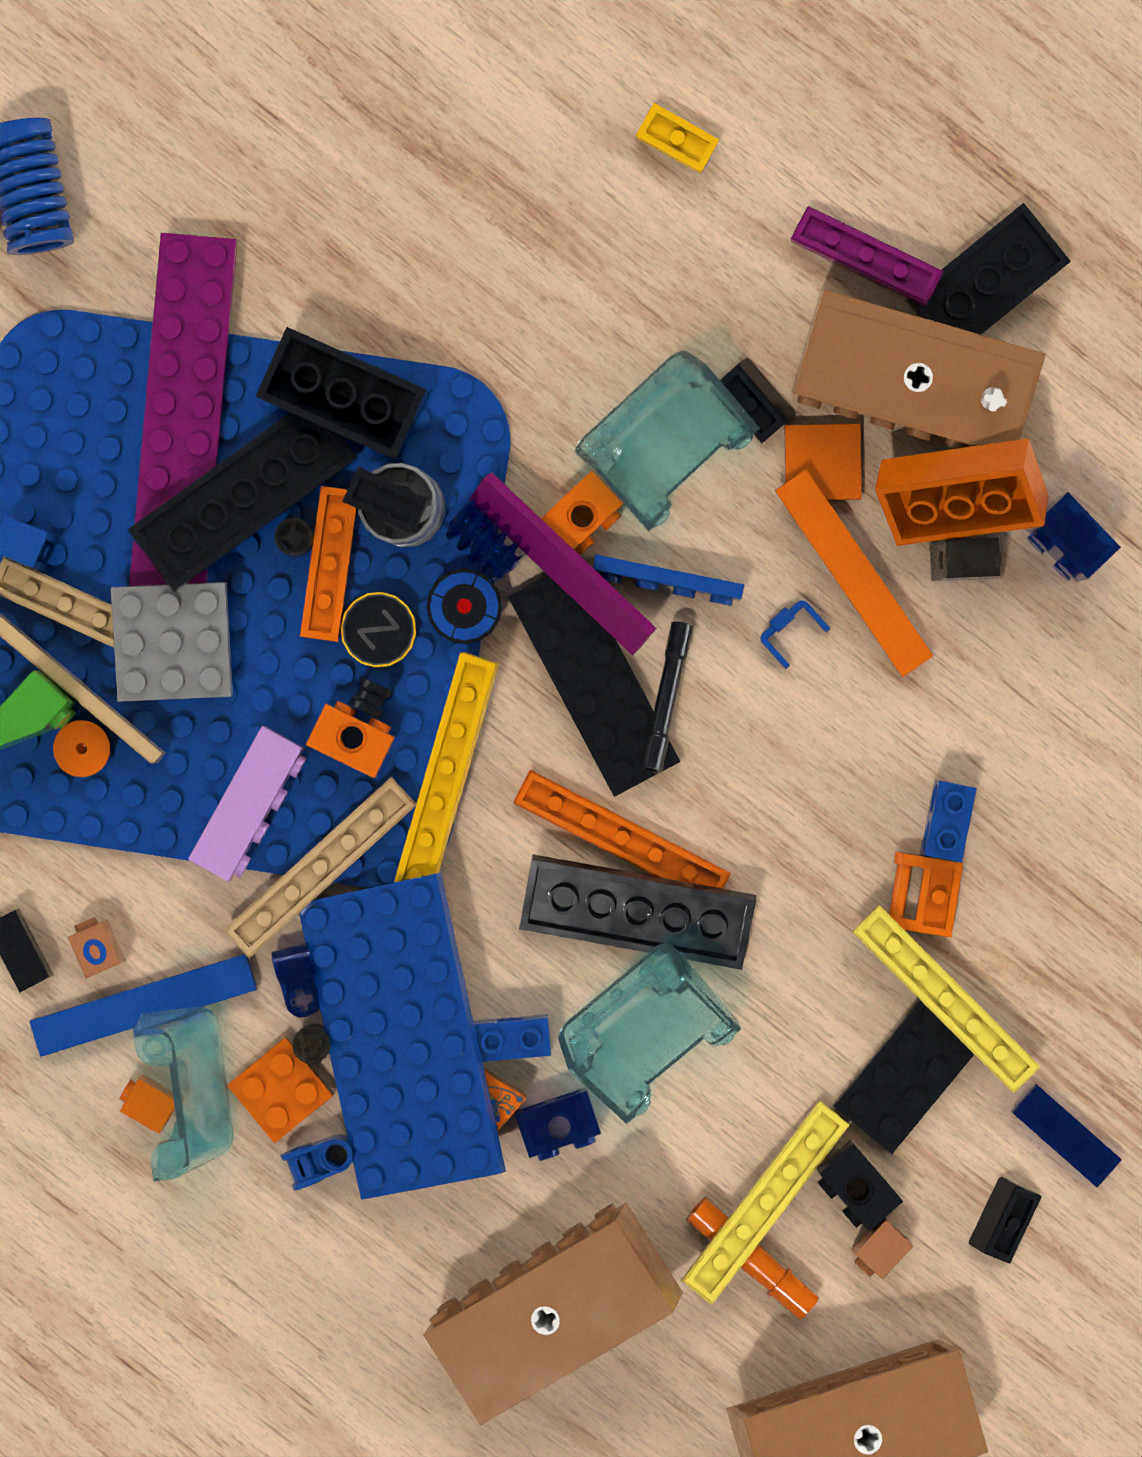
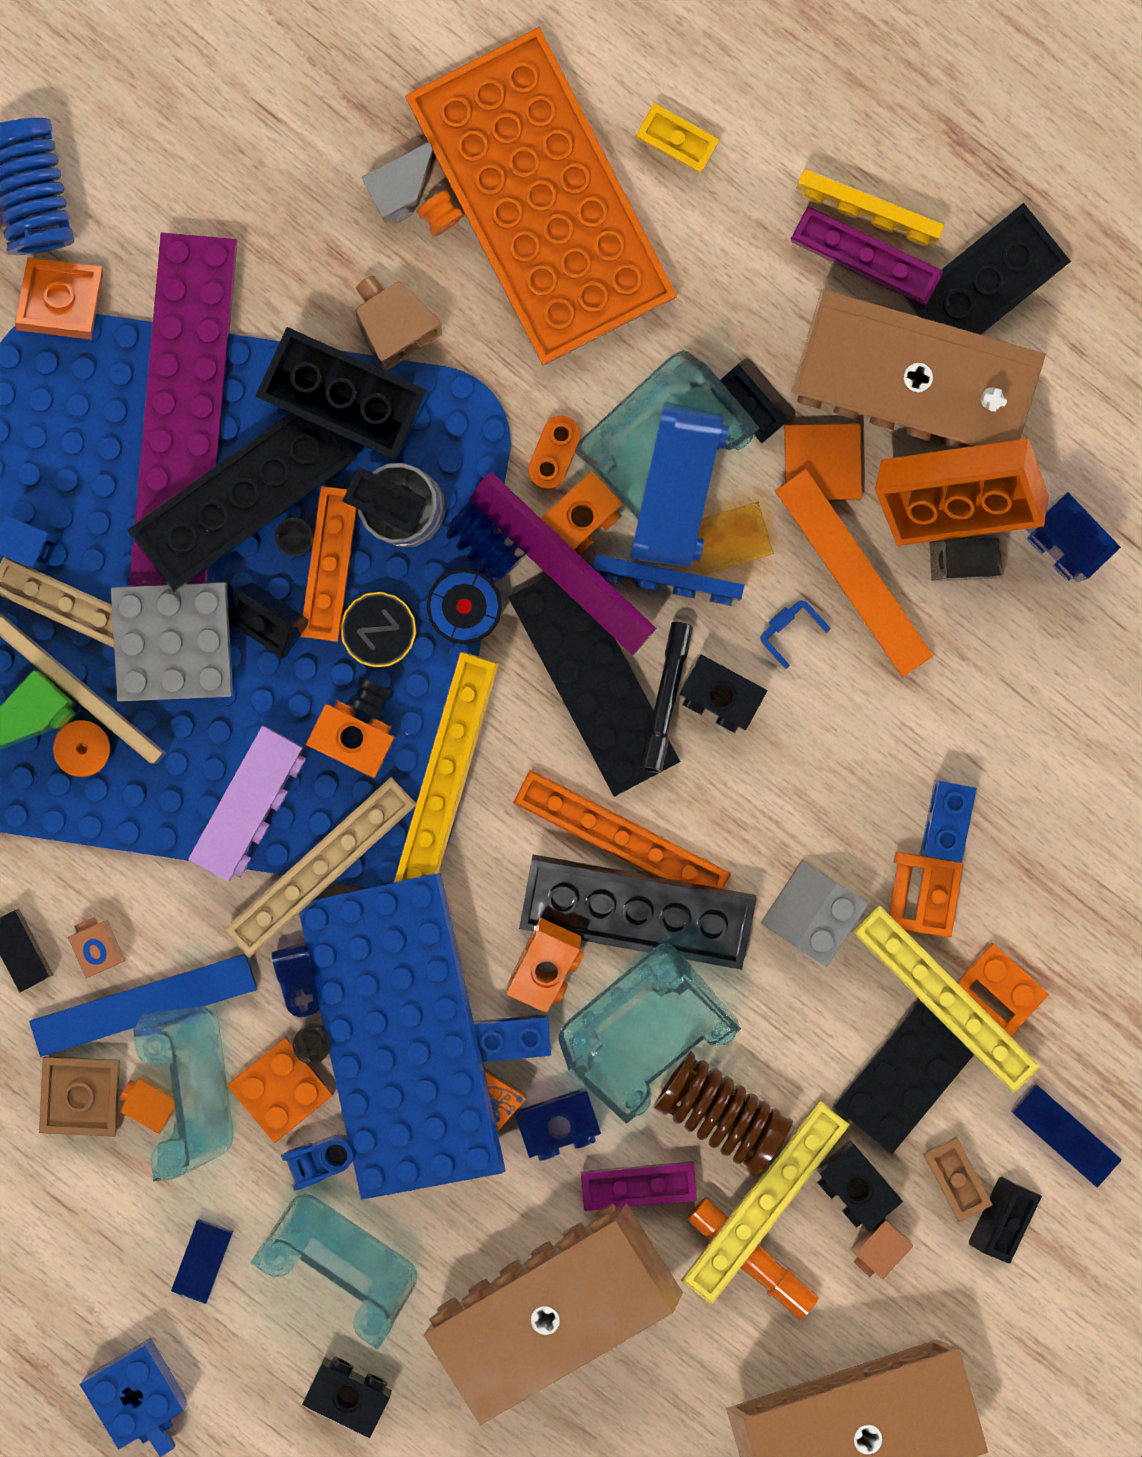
none -> orange plate [15,257,104,340]
none -> medium nougat plate [39,1056,120,1137]
none -> blue hinge [79,1337,188,1457]
none -> clear blue tile [171,1219,233,1304]
none -> black slope [228,583,309,659]
none -> clear light blue windscreen [250,1194,417,1350]
none -> black brick [302,1357,392,1438]
none -> medium nougat torso [355,276,442,371]
none -> light grey slope [362,142,434,224]
none -> orange plate [405,27,677,366]
none -> orange wheel [416,190,464,237]
none -> orange brick [506,918,584,1013]
none -> orange plate [528,416,580,490]
none -> magenta plate [581,1161,697,1211]
none -> blue windscreen [630,401,729,567]
none -> reddish brown piece [653,1051,793,1177]
none -> black brick [678,654,768,733]
none -> clear yellow plate [697,502,774,576]
none -> light grey slope [761,860,869,967]
none -> yellow plate [796,169,945,246]
none -> medium nougat plate [923,1136,992,1222]
none -> orange plate [956,943,1049,1037]

